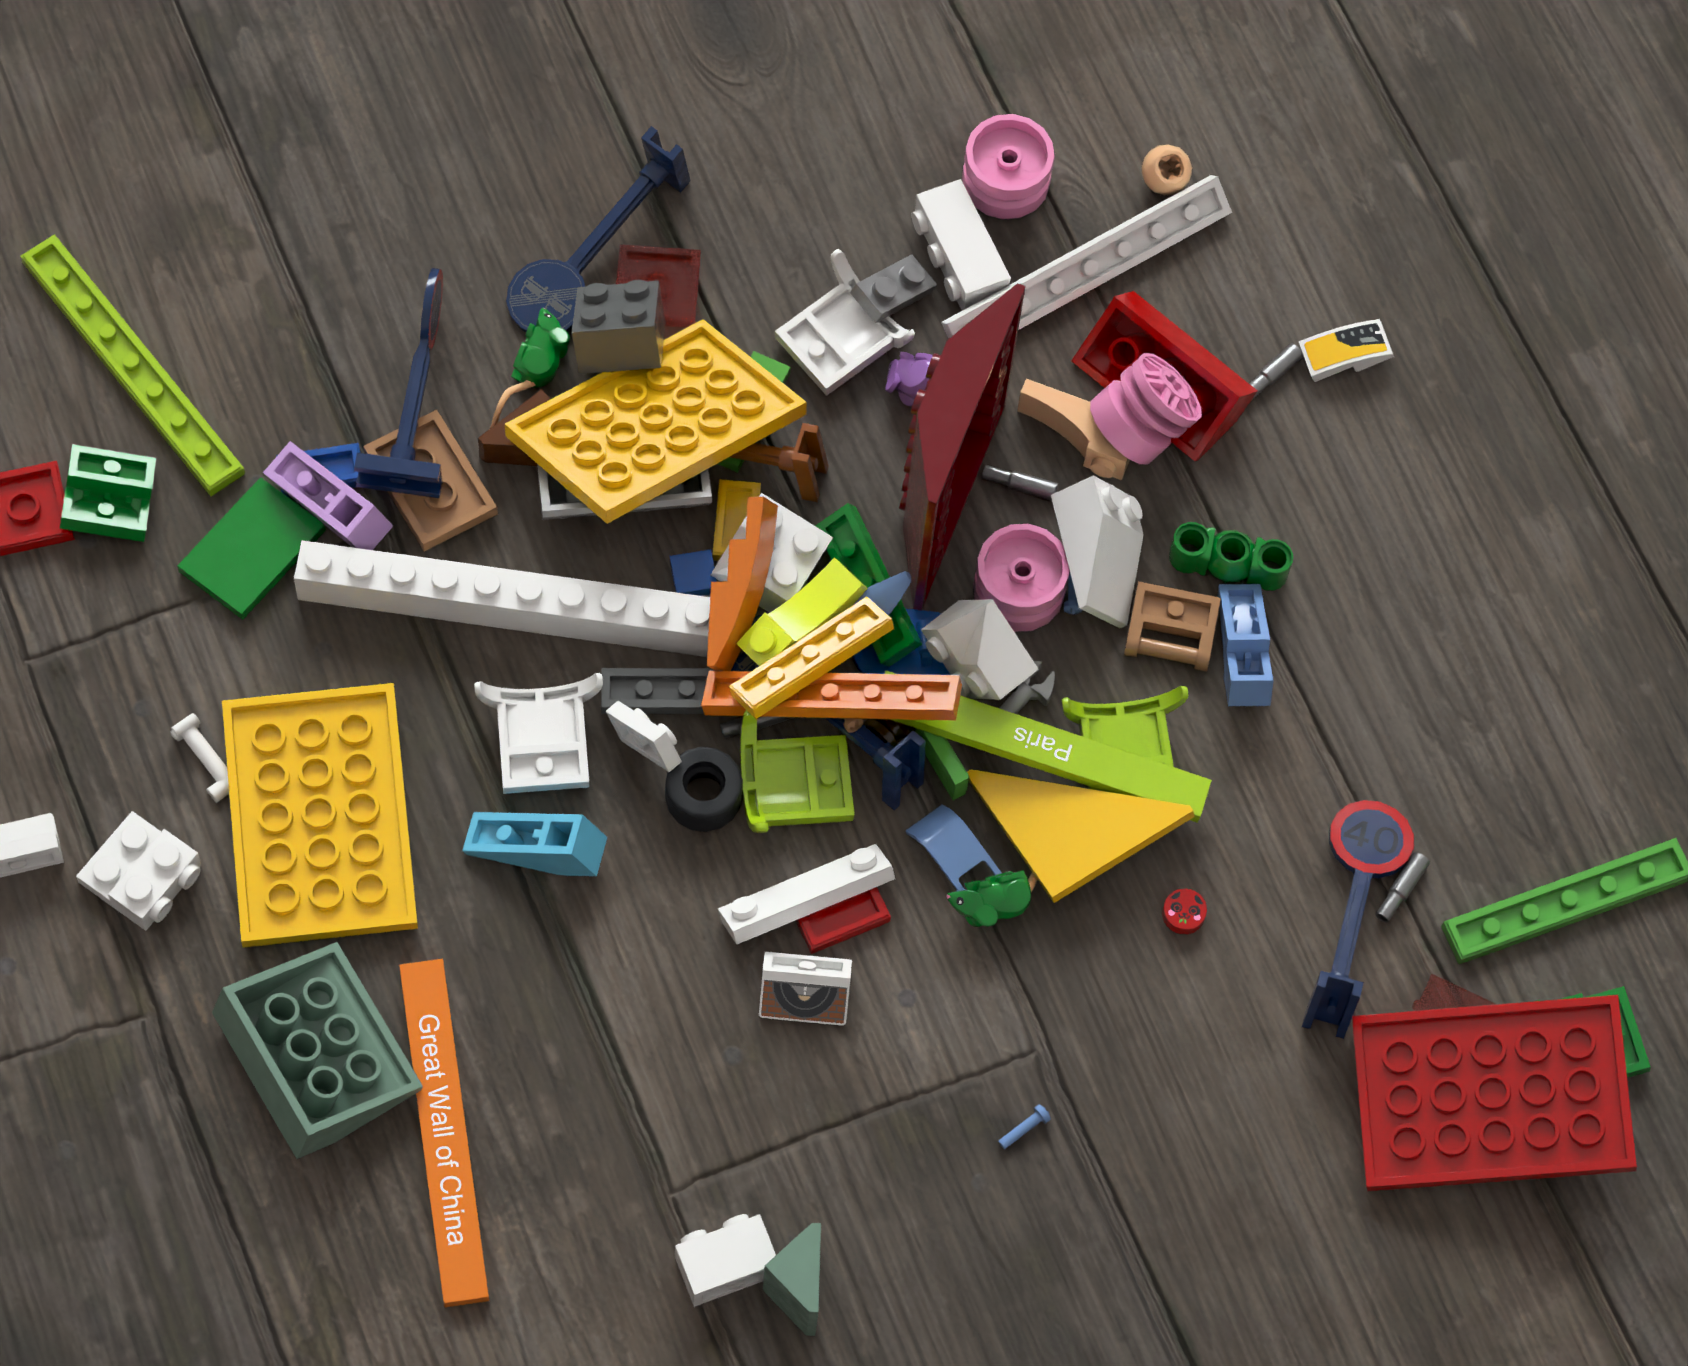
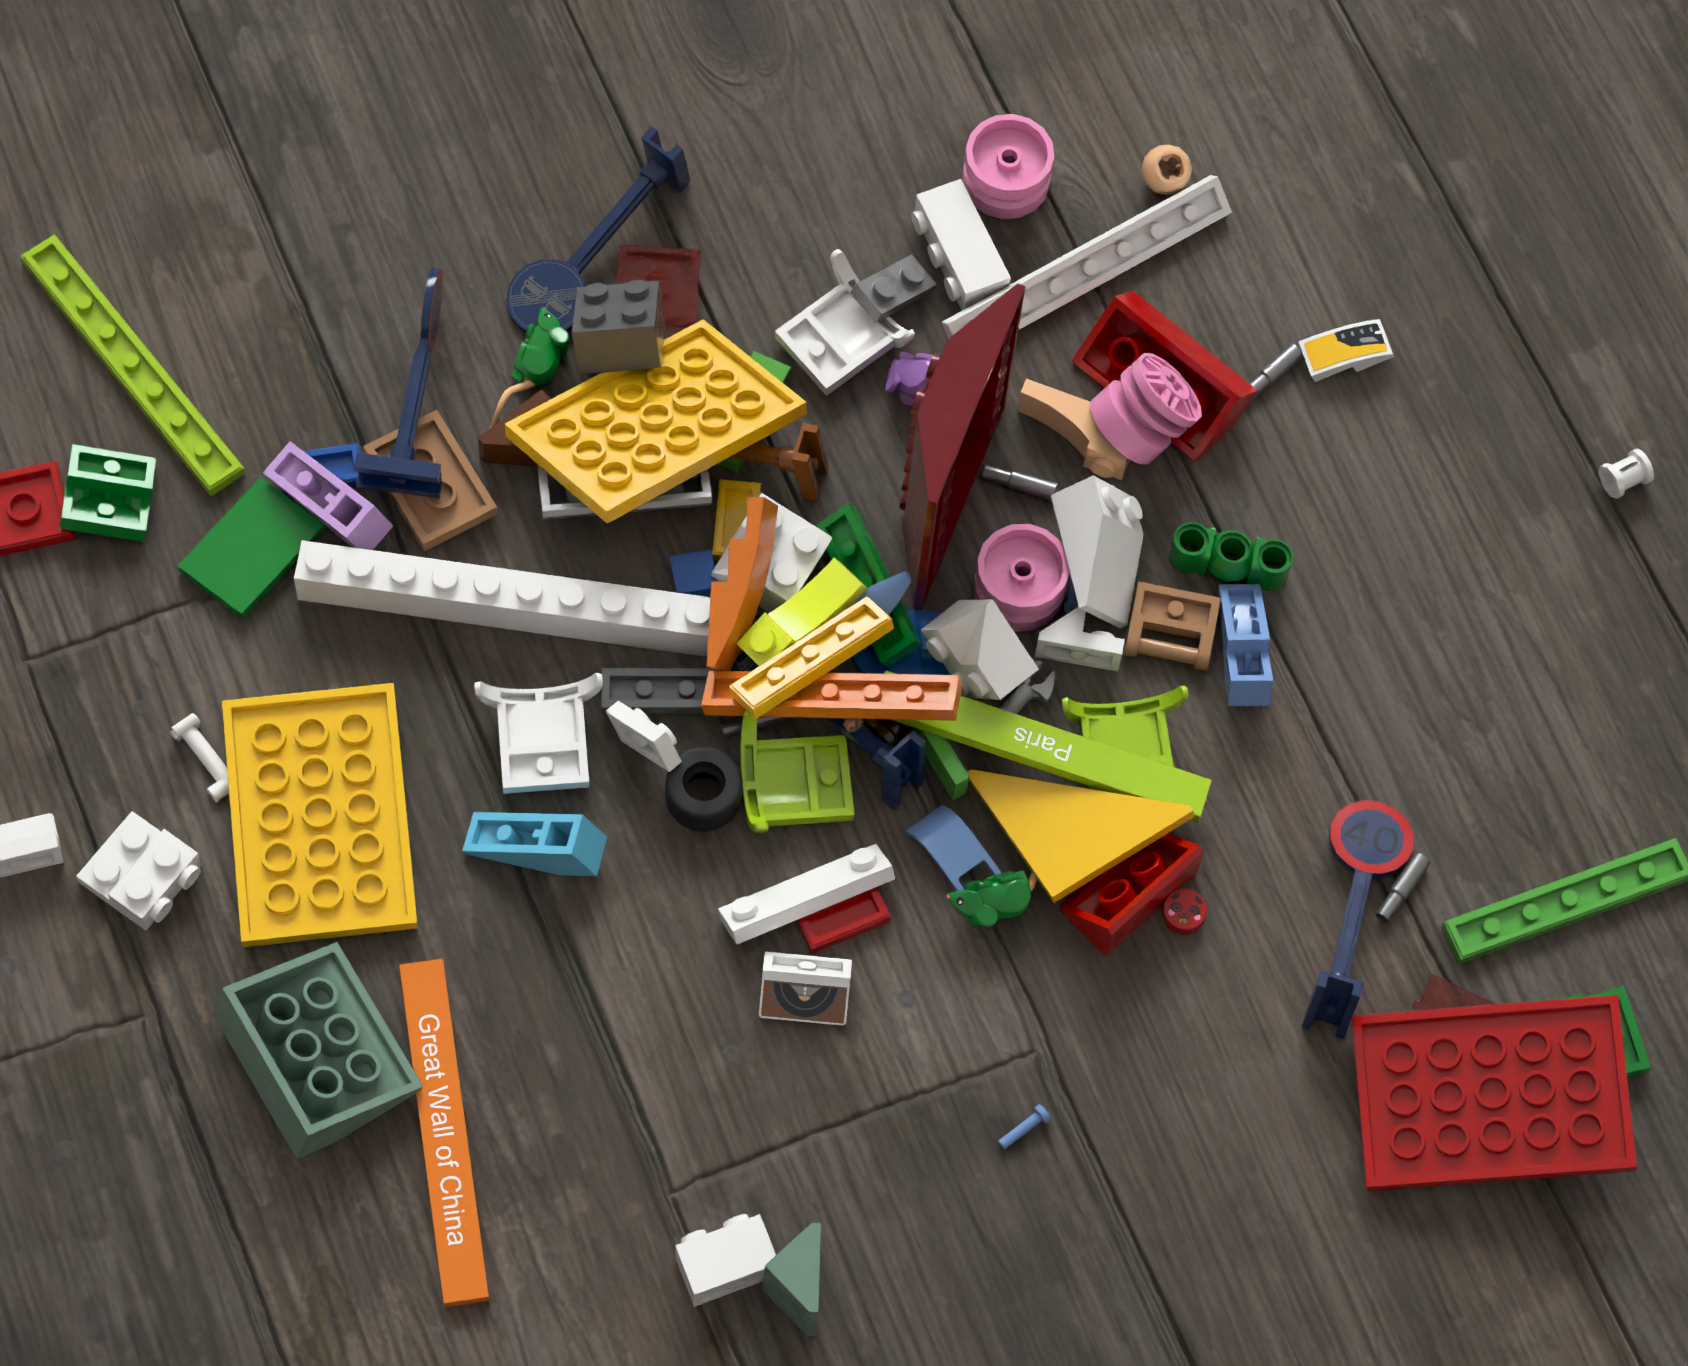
none -> white slope [1035,607,1124,672]
none -> red slope [1059,833,1204,956]
none -> white bush [1598,449,1654,499]

